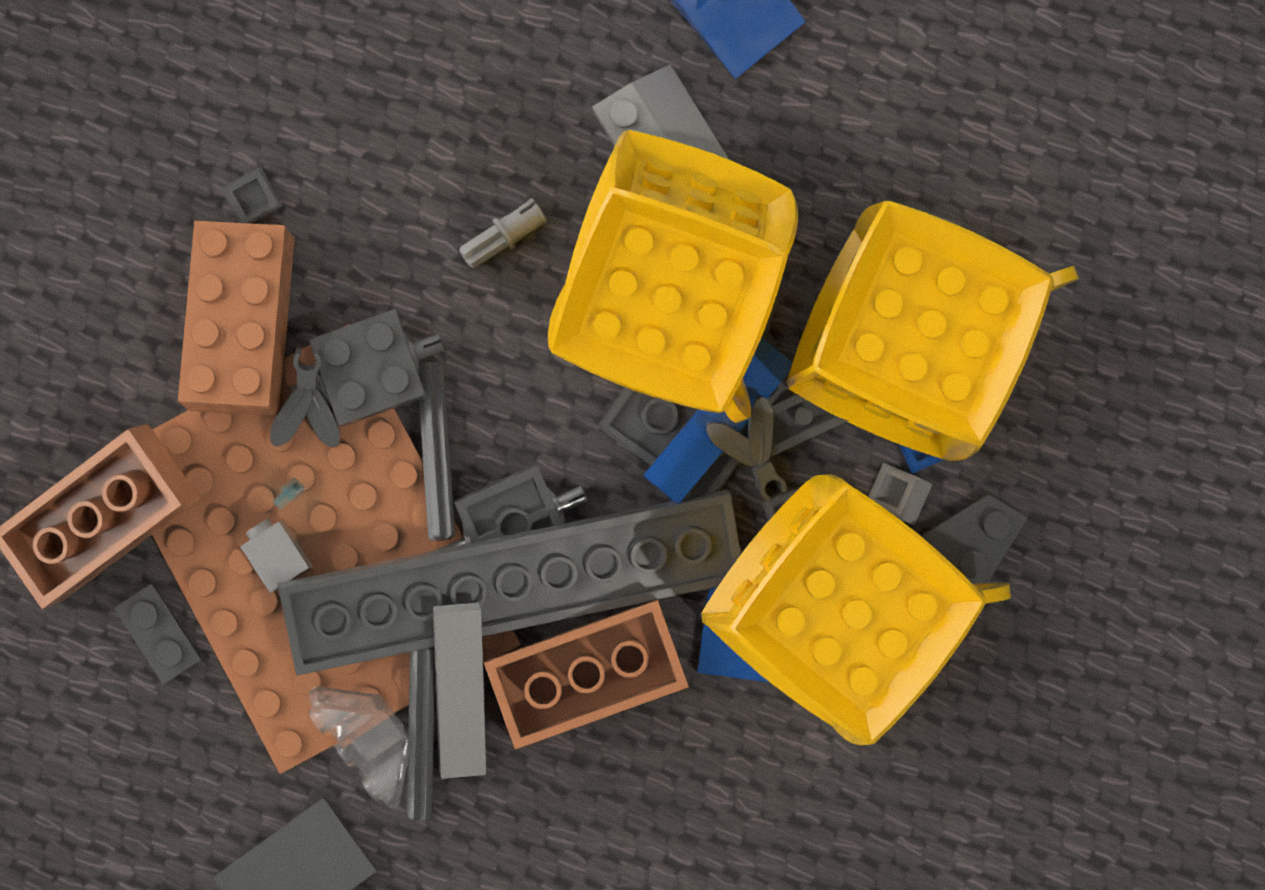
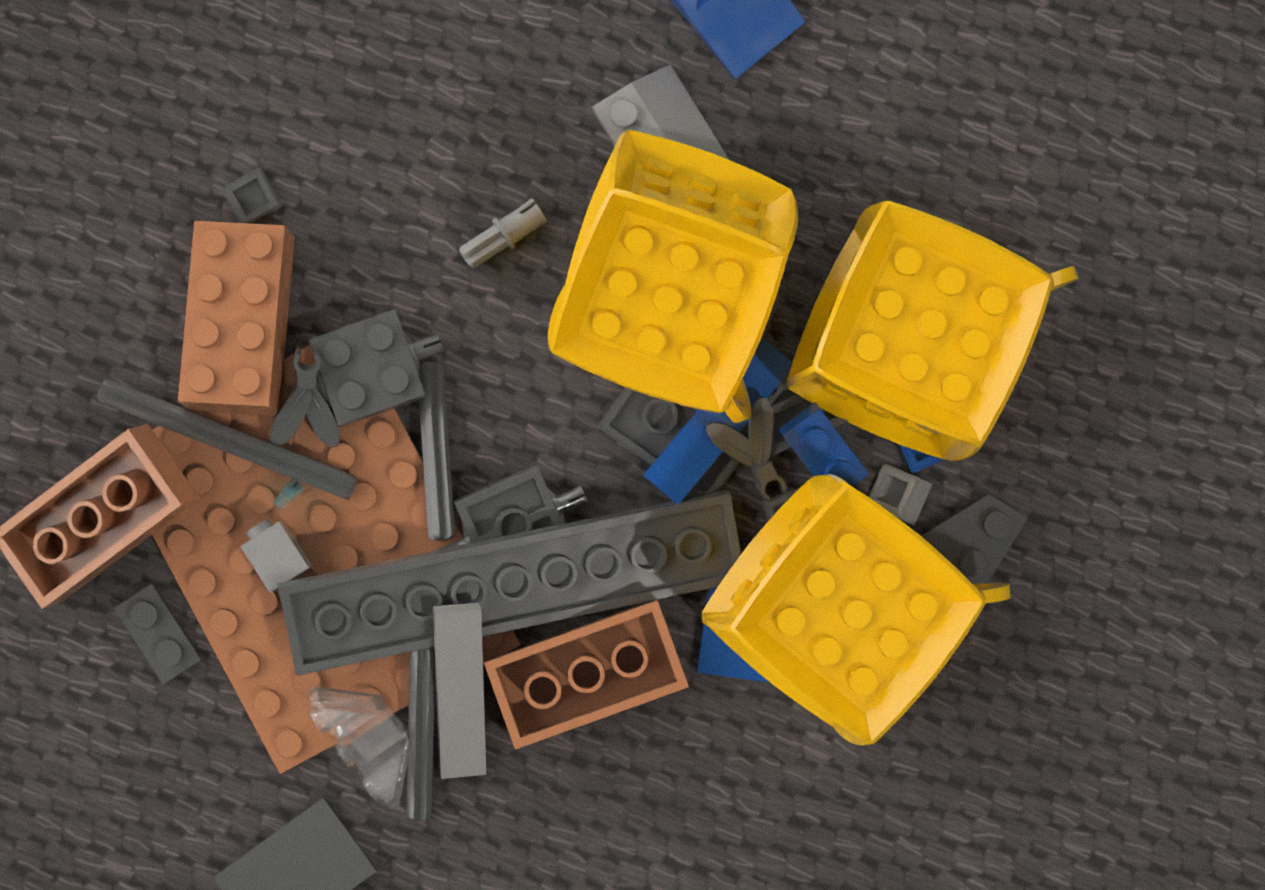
none -> dark grey axle [97,379,357,499]
none -> blue plate [779,402,869,487]

